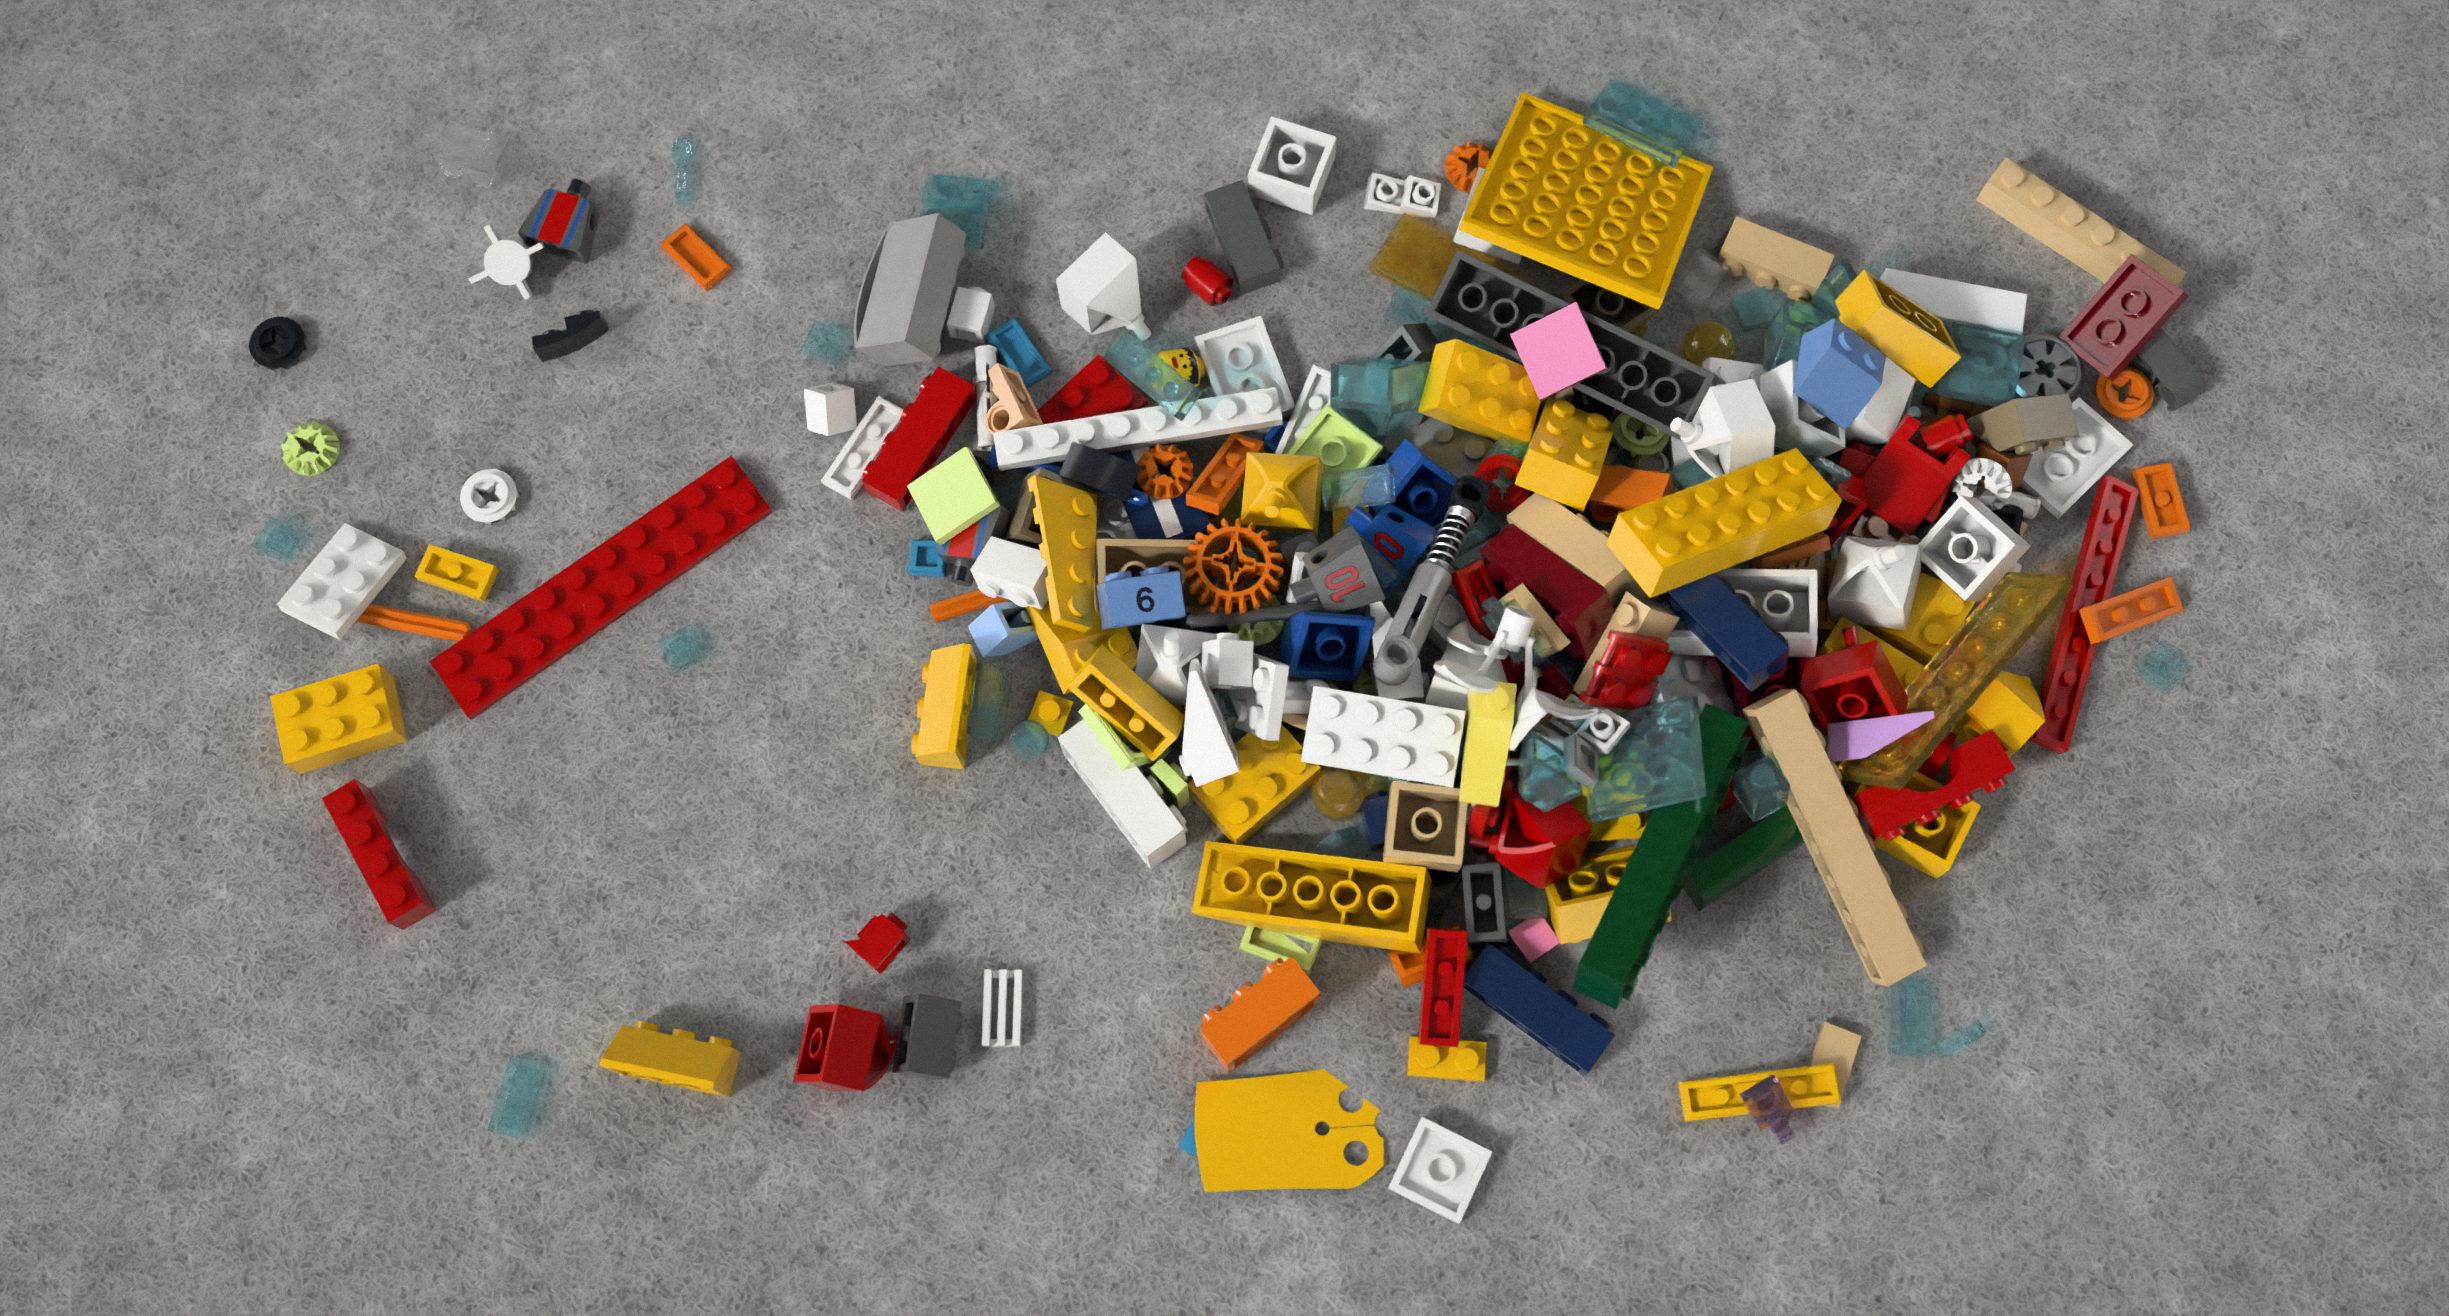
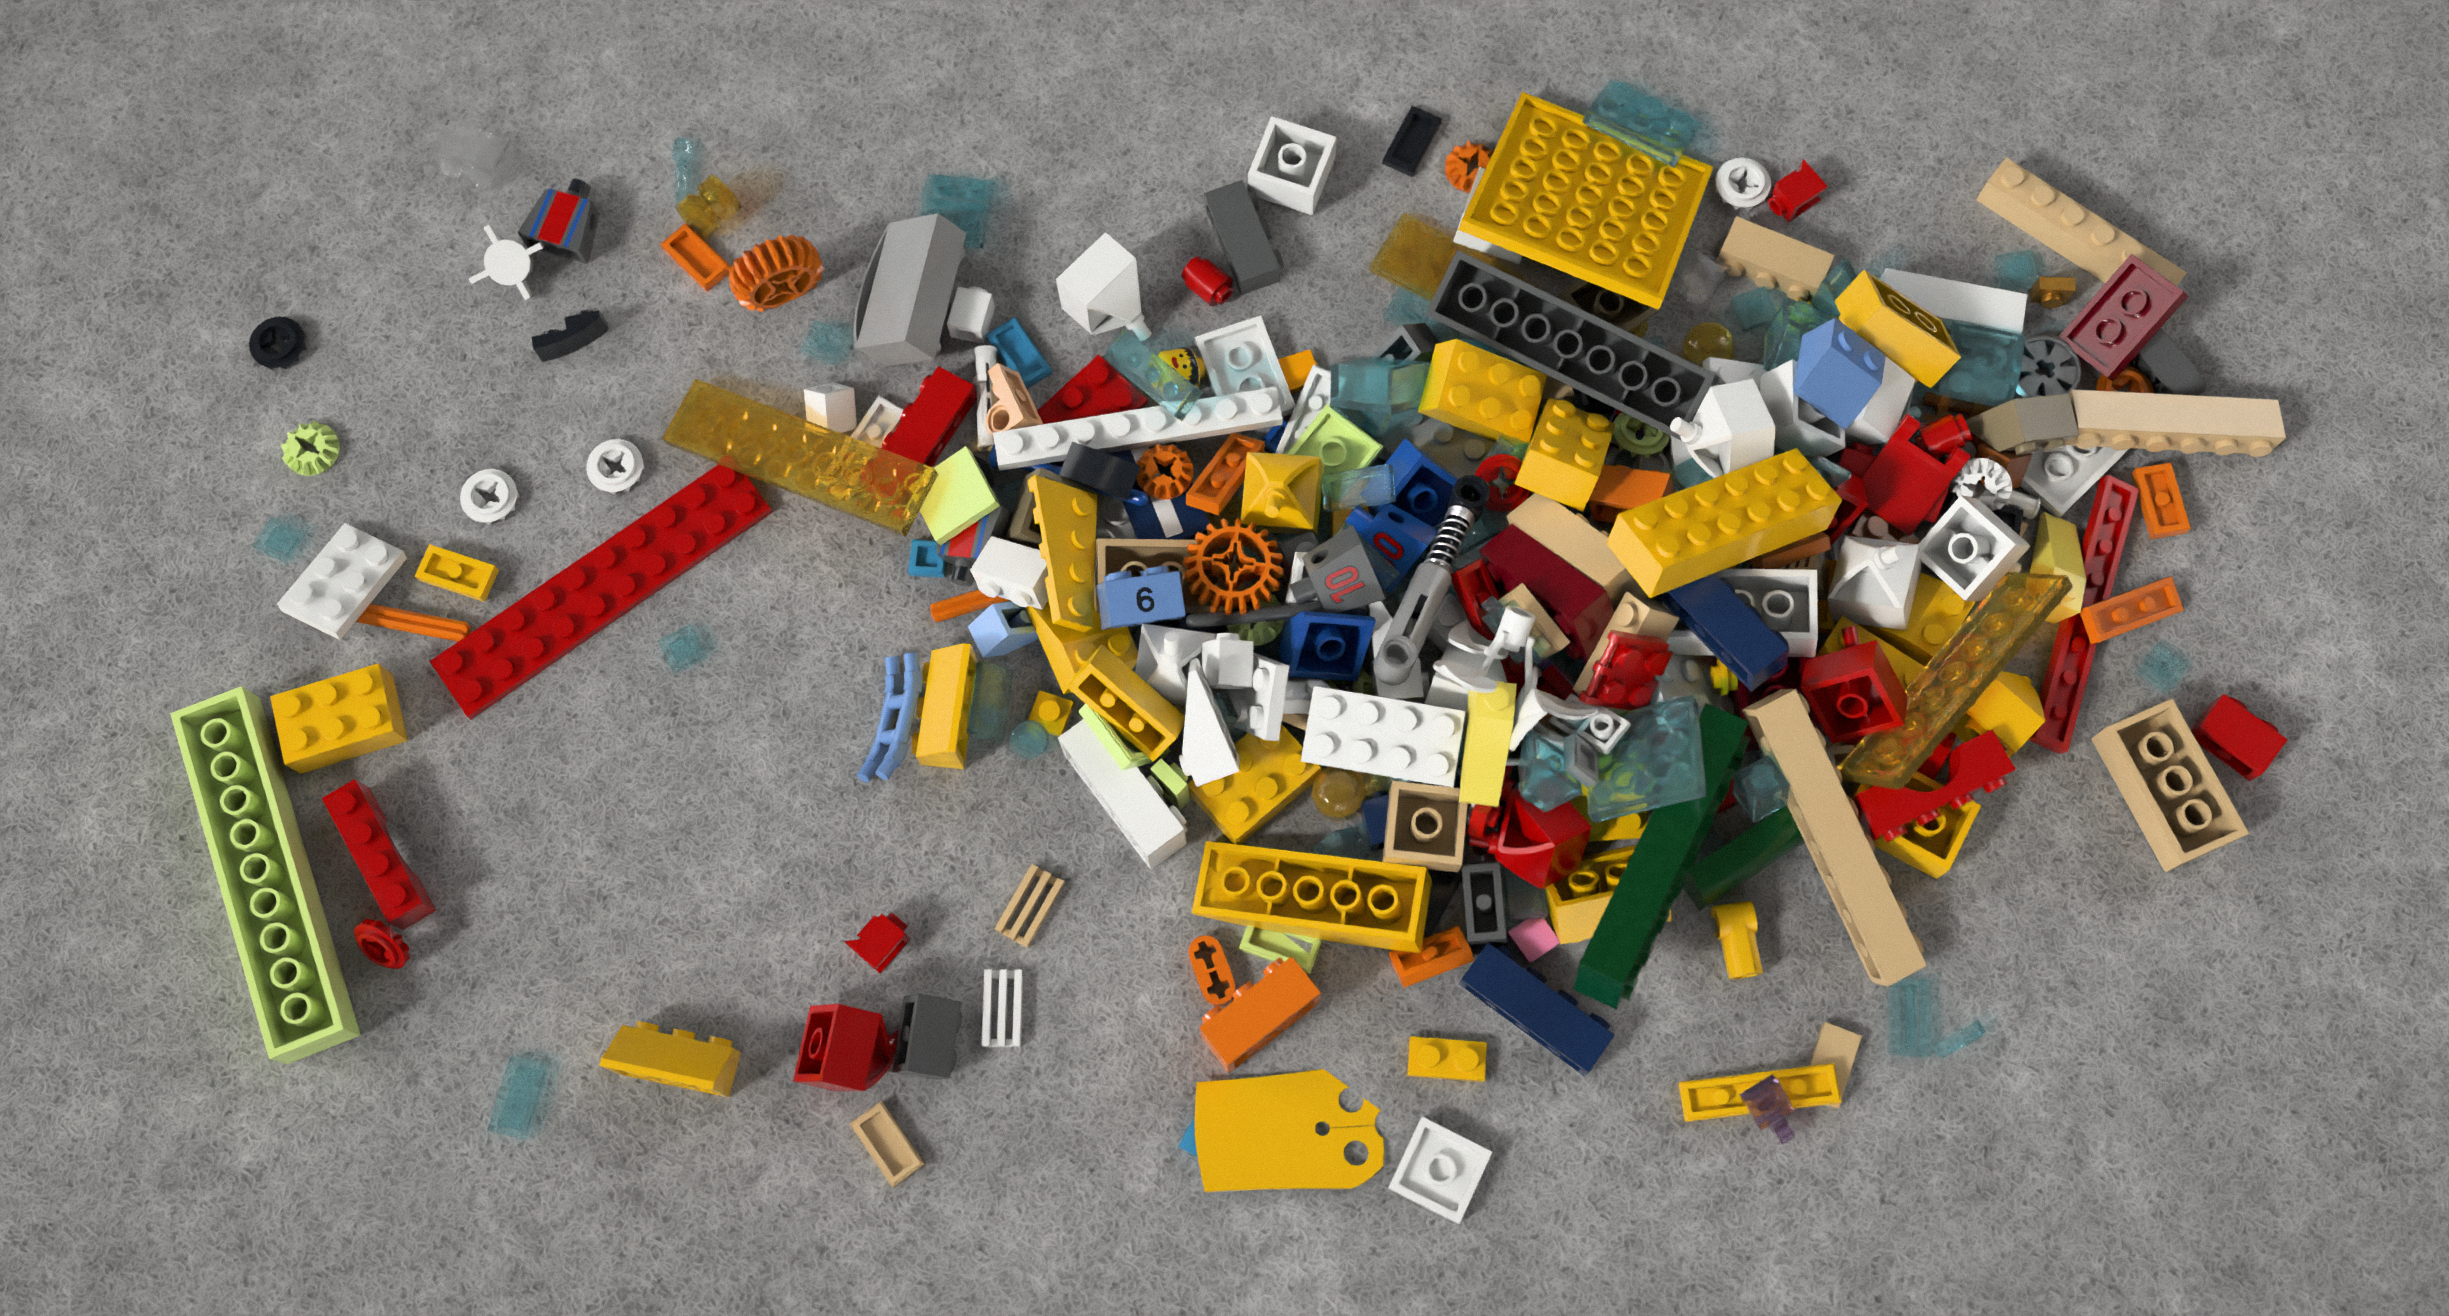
white slope [1364,172,1441,217] -> none
red plate [1418,927,1468,1047] -> none
bright pink tile [1510,302,1608,401] -> none
lavender sticker [1828,711,1934,762] -> none
none -> yellowish green brick [170,686,361,1064]
none -> red gear [354,918,410,969]
none -> white gear [586,439,645,495]
none -> clear yellow plate [662,379,938,537]
none -> clear yellow wheel [675,174,742,240]
none -> orange gear [728,234,824,312]
none -> tan tile [850,1101,925,1188]
none -> medium blue piece [857,652,923,783]
none -> tan tile [994,864,1065,948]
none -> orange beam [1188,935,1236,1006]
none -> light orange tile [1278,349,1316,394]
none -> black tile [1382,106,1442,177]
none -> yellow plate [1710,659,1737,695]
none -> yellow piece [1711,901,1763,980]
none -> white gear [1715,158,1771,210]
none -> red window [1768,158,1828,223]
none -> clear light blue plate [1993,250,2038,290]
none -> light yellow slope [2023,512,2086,624]
none -> pearl gold plate [2030,276,2076,309]
none -> tan brick [2065,389,2286,457]
none -> tan brick [2091,698,2249,872]
none -> red brick [2191,694,2288,781]

